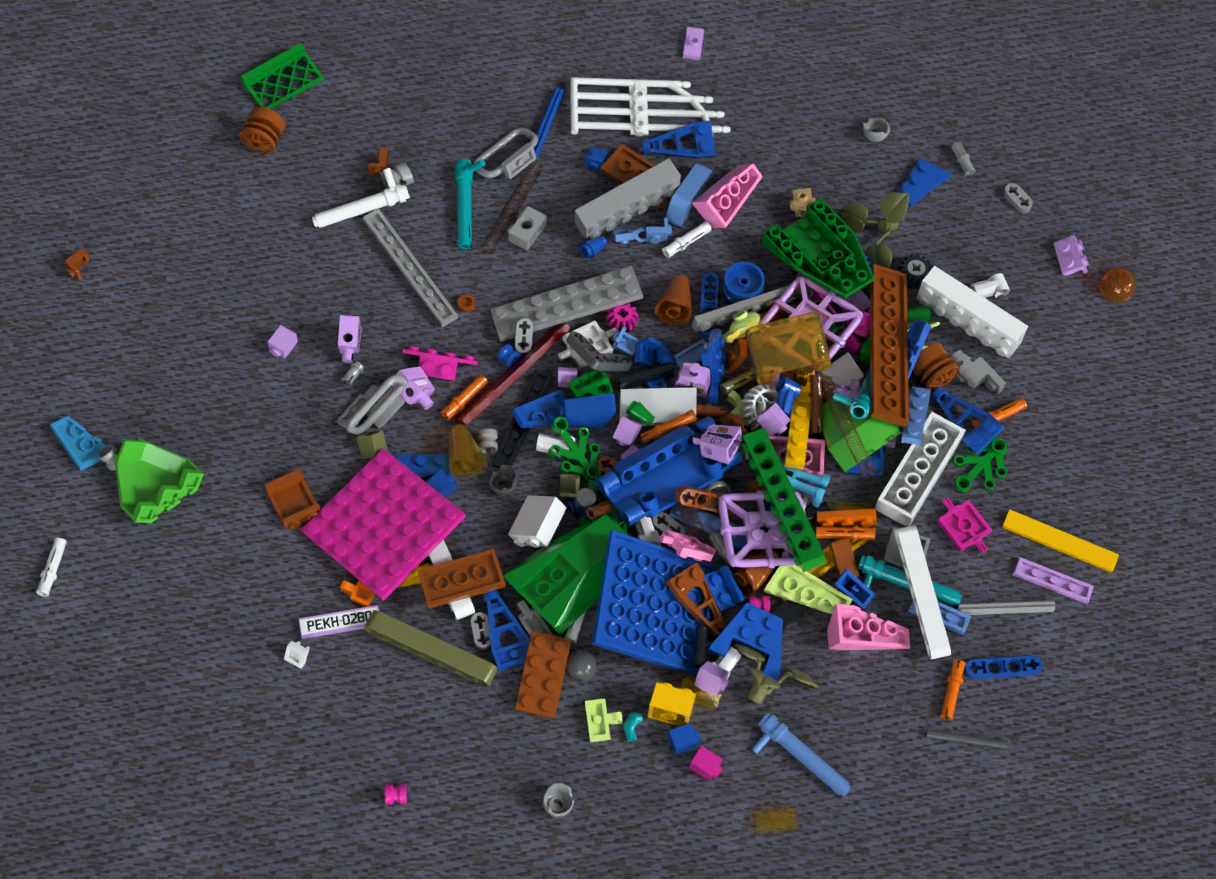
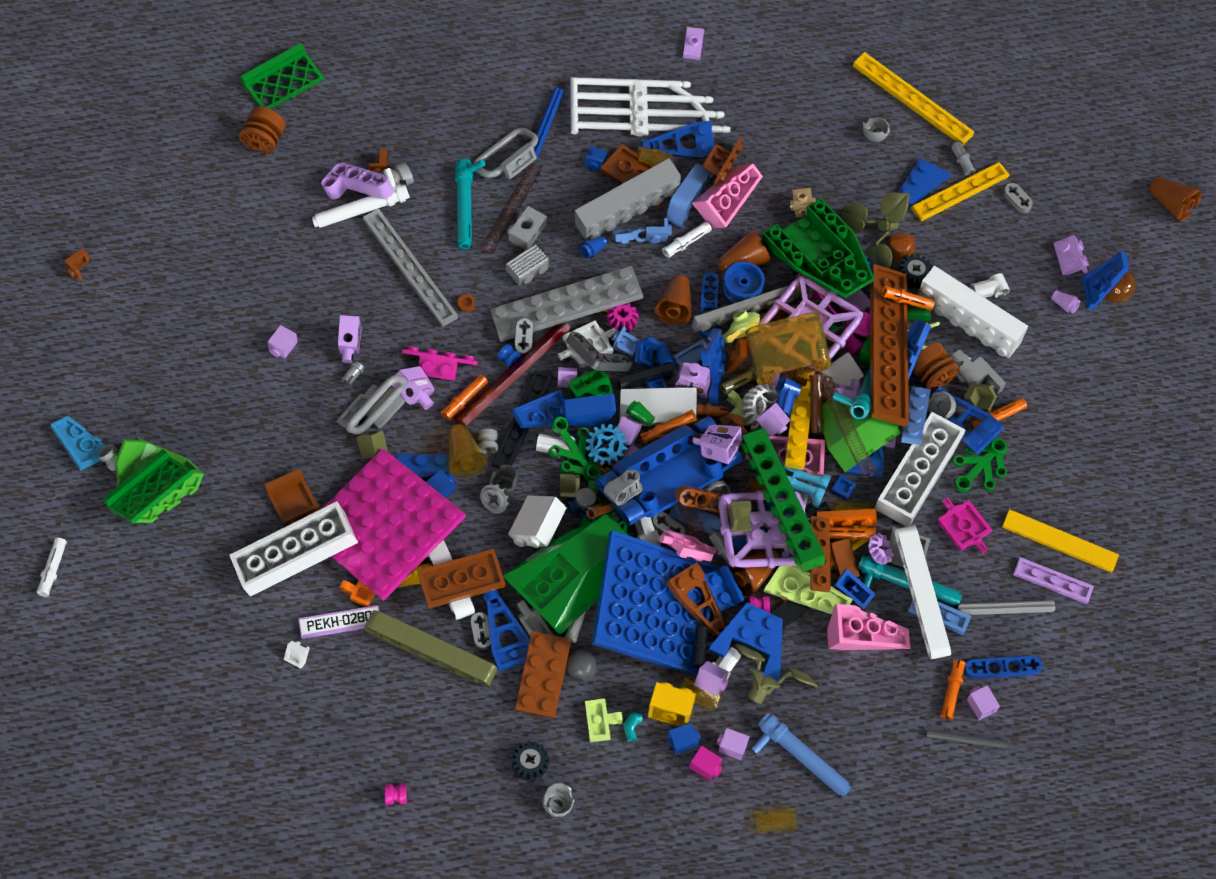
none -> green fence [102,449,193,524]
none -> white brick [230,502,358,596]
none -> lavender beam [321,163,394,200]
none -> light grey gear [480,483,509,514]
none -> light grey brick [506,244,549,286]
none -> black wheel [512,741,549,781]
none -> dark azure gear [586,424,628,466]
none -> light grey piece [604,469,643,506]
none -> clear yellow plate [637,146,674,166]
none -> dark orange bracket [702,136,744,186]
none -> lavender brick [716,728,750,760]
none -> dark orange cone [717,230,770,273]
none -> olive panel [728,501,751,532]
none -> dark orange bracket [810,516,831,593]
none -> blue tile [830,475,857,500]
none -> yellow plate [853,52,974,146]
none -> lavender gear [869,533,894,564]
none -> orange pin [881,285,935,311]
none -> dark orange piece [886,233,916,261]
none -> yellow tile [911,162,1009,221]
none -> light grey hair [928,391,956,419]
none -> olive panel [964,383,997,411]
none -> lavender brick [967,685,1000,720]
none -> lavender cone [1051,290,1080,313]
none -> blue wing [1082,252,1129,309]
none -> dark orange cone [1149,177,1202,221]

